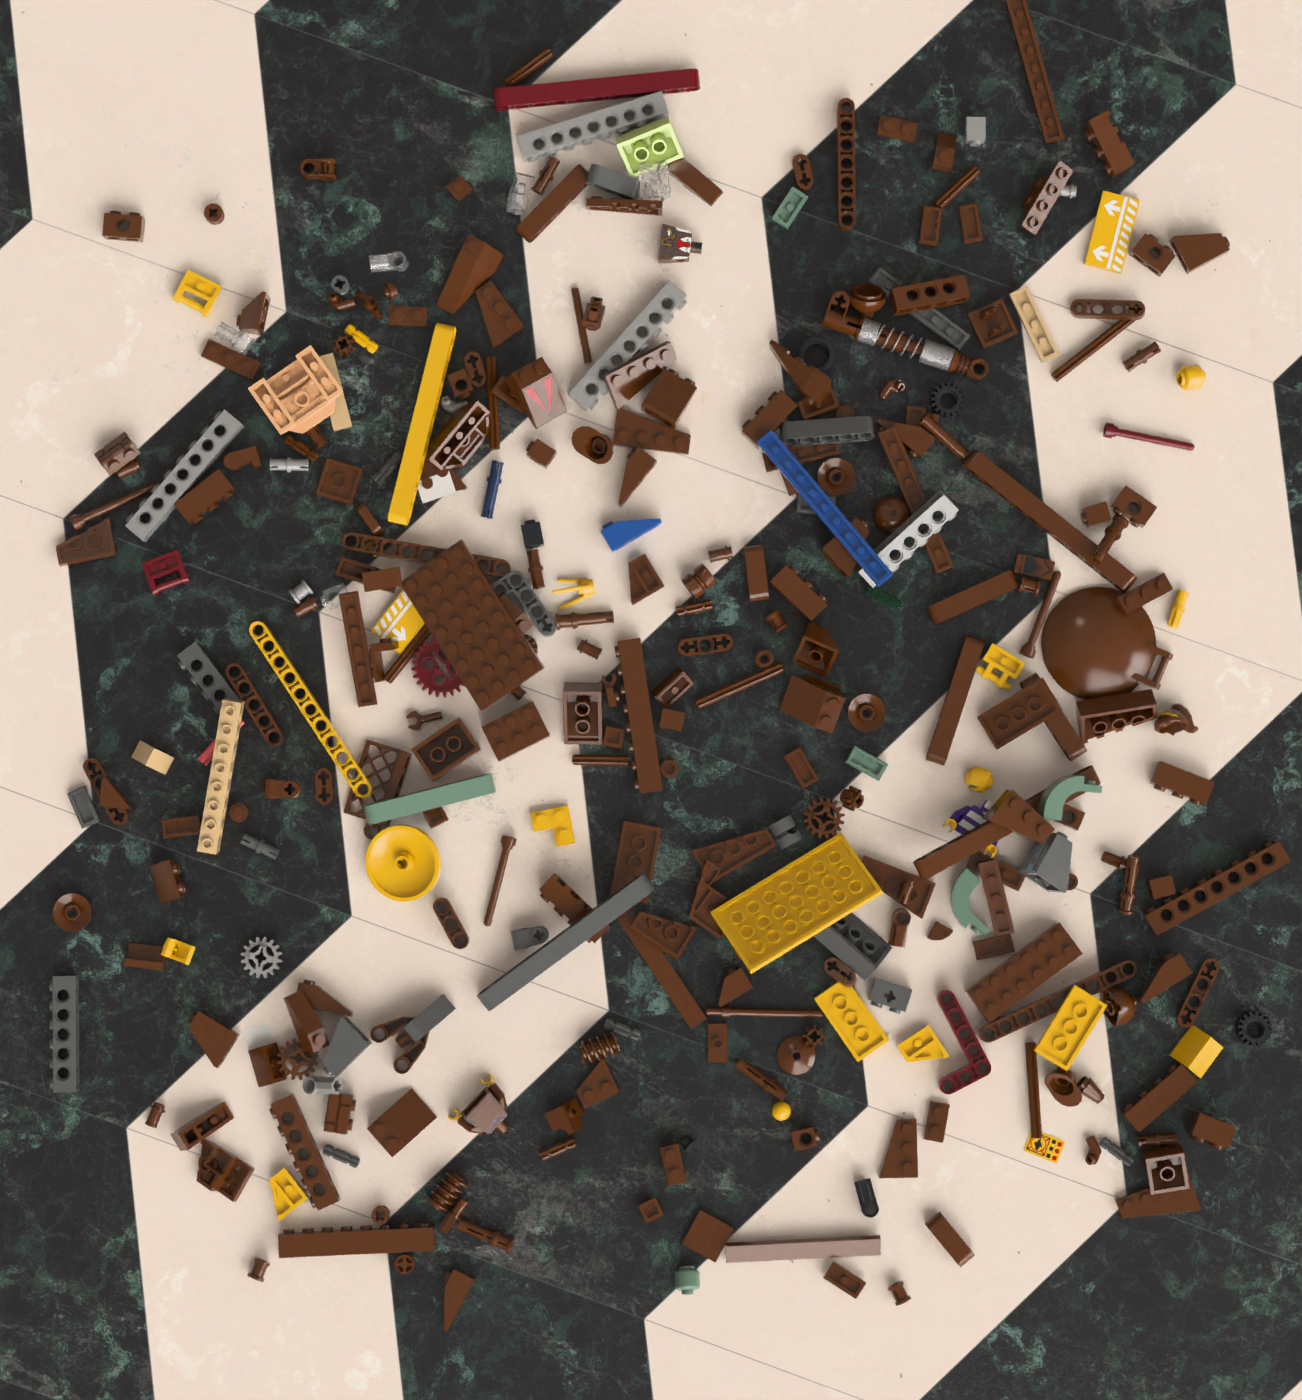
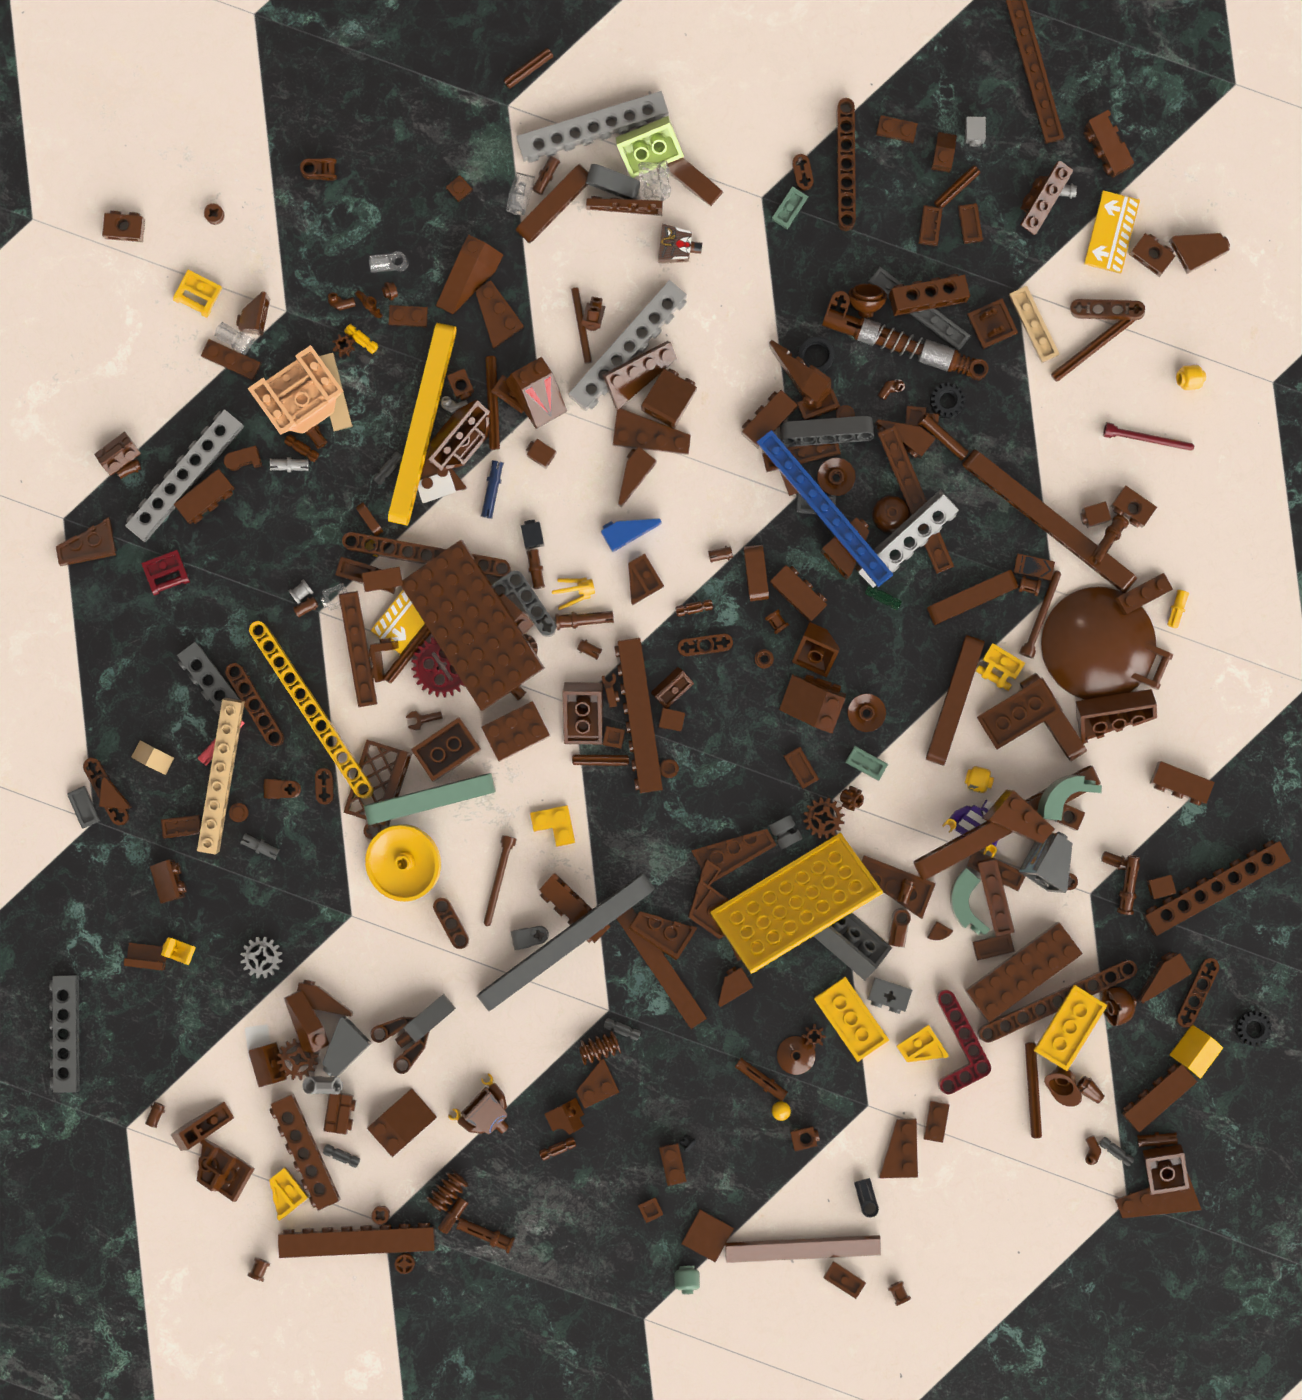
reddish brown dish [53,893,92,932] -> none
reddish brown piece [70,483,156,530] -> none
reddish brown slope [188,1010,240,1068] -> none
reddish brown tile [315,458,364,505] -> none
dark grey bush [331,275,350,295] -> none
reddish brown plate [422,806,448,829] -> none
reddish brown slope [444,1267,475,1332] -> none
reddish brown beam [464,351,487,388] -> none
dark red beam [493,69,700,111] -> none
reddish brown piece [571,426,613,464] -> none
reddish brown plate [610,821,661,904] -> none
reddish brown wheel [681,563,717,599] -> none
reddish brown axle [695,662,784,709] -> none
reddish brown bar [706,1006,822,1018] -> none
reddish brown plate [708,1023,727,1063] -> none
reddish brown beam [824,957,857,988] -> none
reddish brown beam [925,1212,975,1268] -> none
yellow sticker [1024,1132,1065,1163] -> none
reddish brown pin [1122,341,1161,372] -> none
reddish brown hair [1154,703,1199,736] -> none
reddish brown brick [1186,1111,1236,1150] -> none

